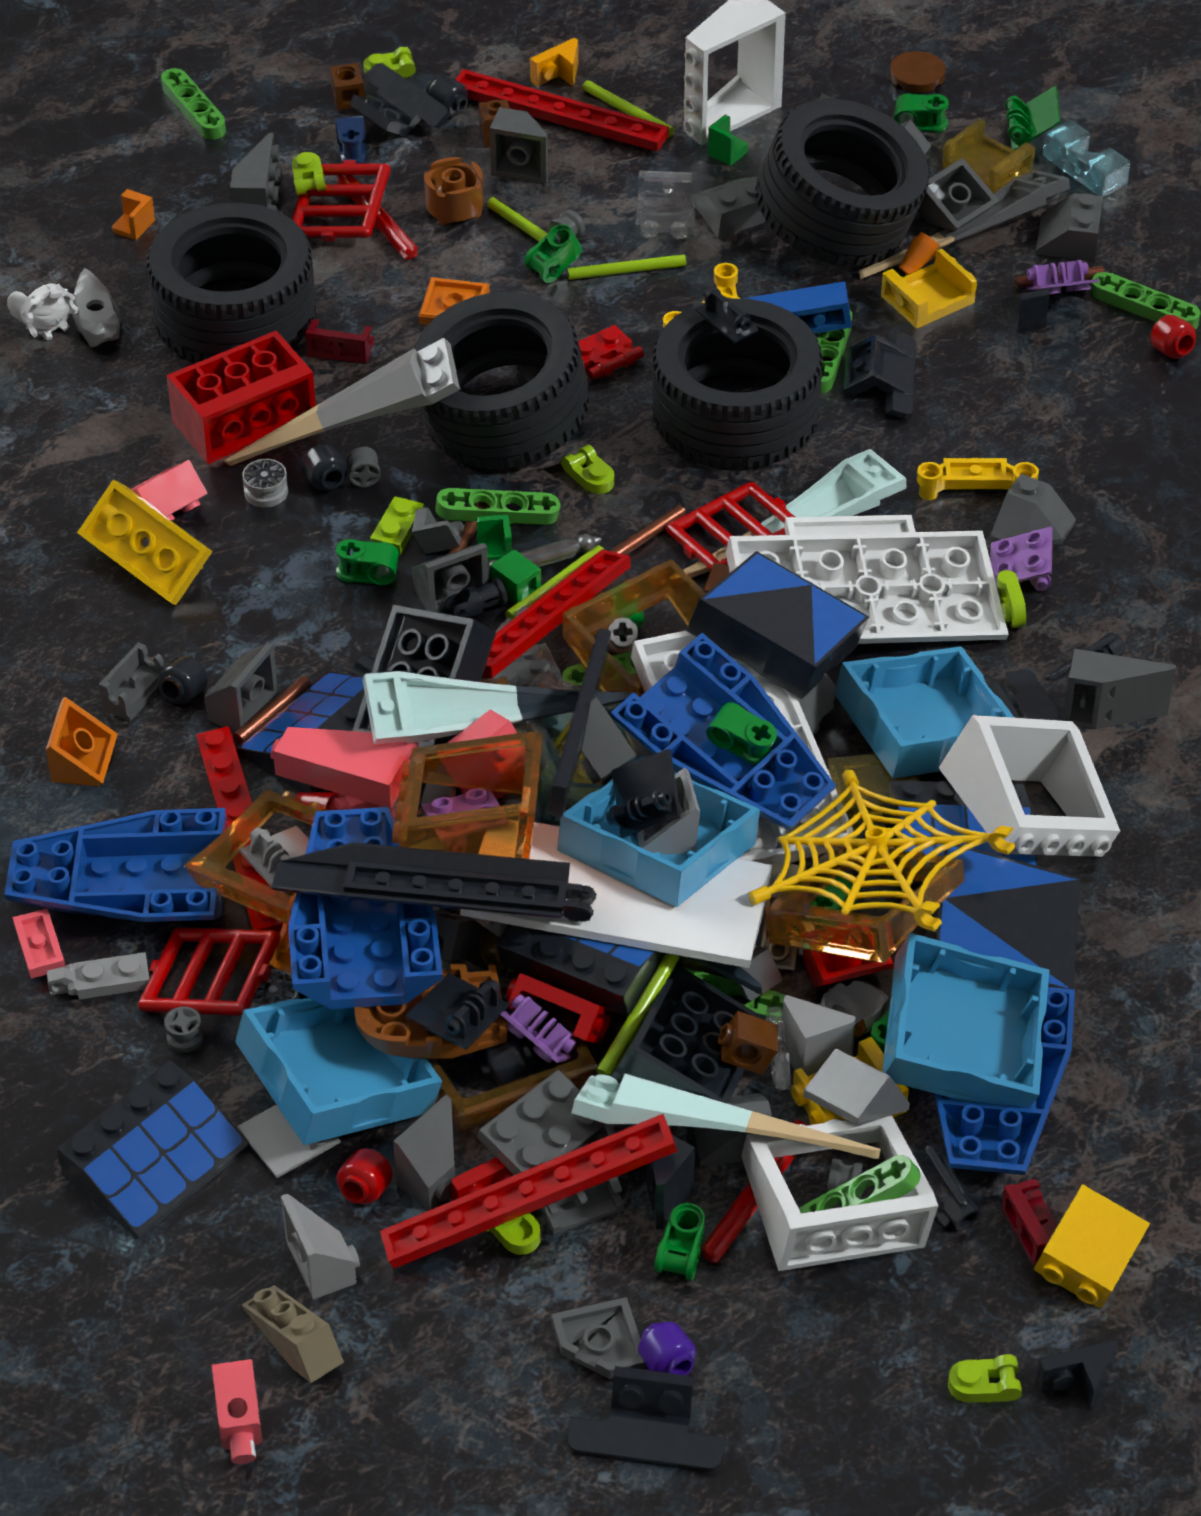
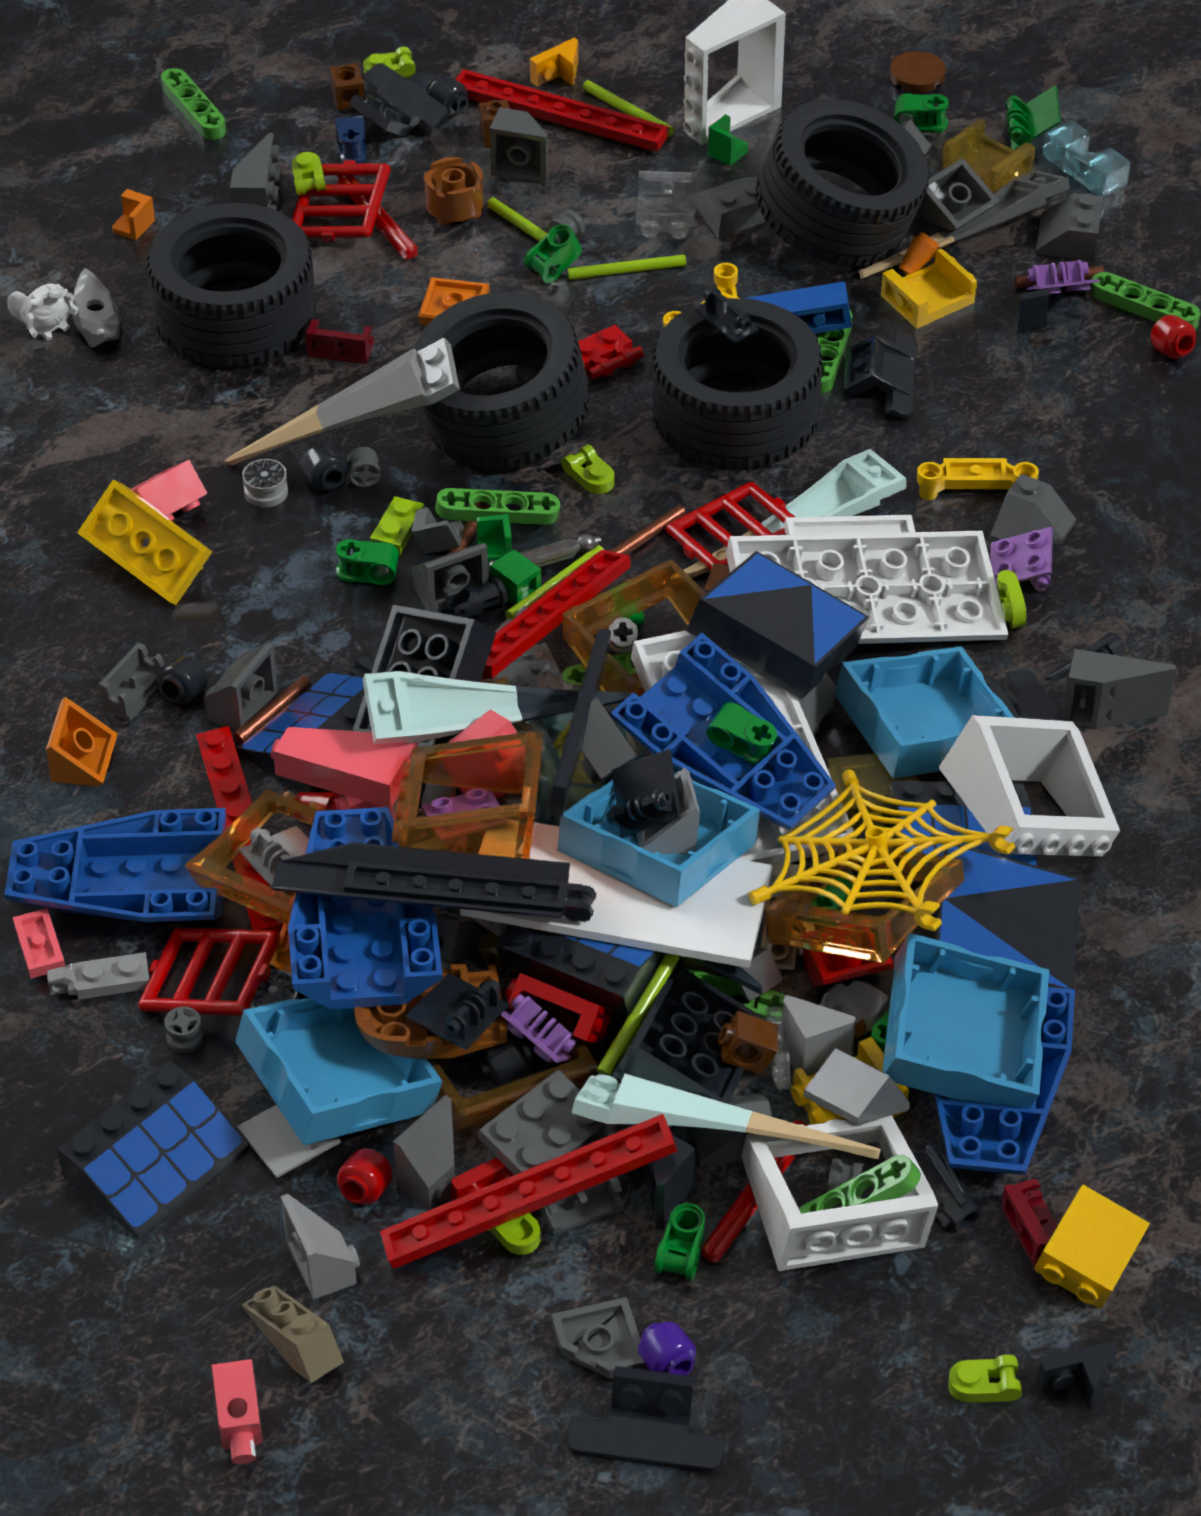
red brick [166,331,316,464] -> none

